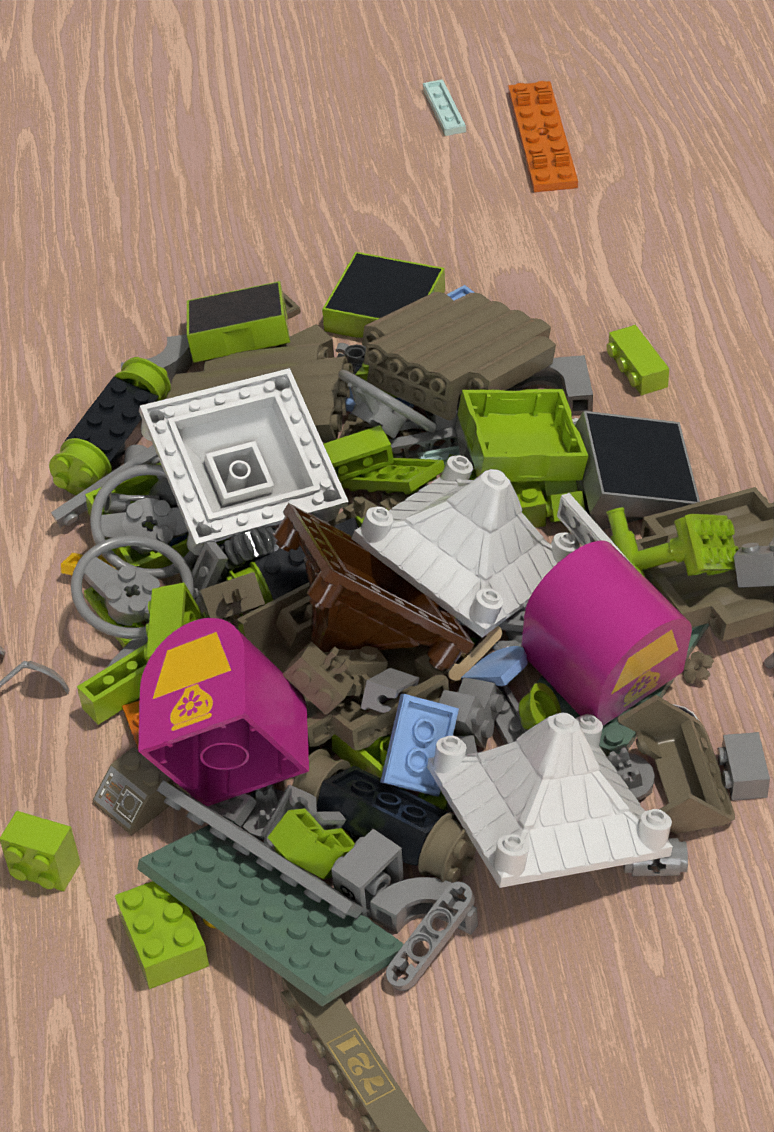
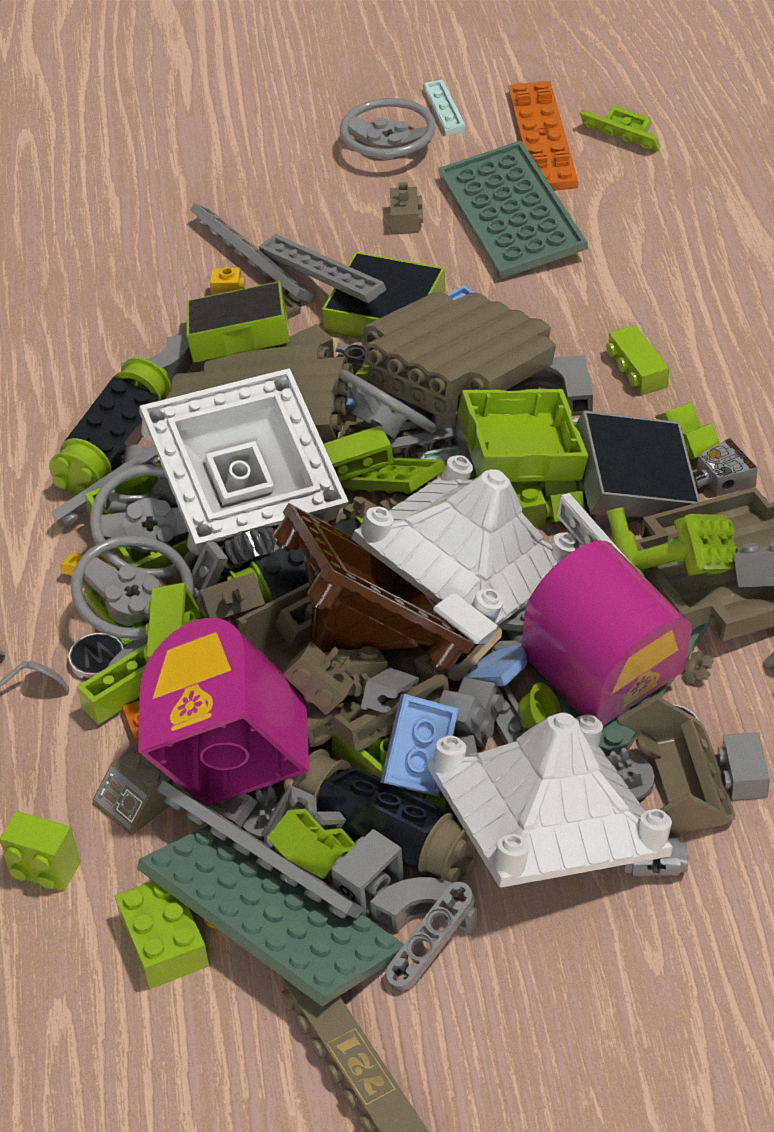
none -> black tile [68,633,123,679]
none -> light grey plate [190,203,315,303]
none -> yellow brick [210,267,246,295]
none -> light grey plate [258,234,386,303]
none -> light grey piece [340,98,436,160]
none -> dark tan brick [390,182,423,234]
none -> white slope [433,593,498,644]
none -> sand green plate [438,140,588,279]
none -> lime bracket [580,105,660,151]
none -> lime brick [655,402,719,460]
none -> light grey torso [693,438,758,496]

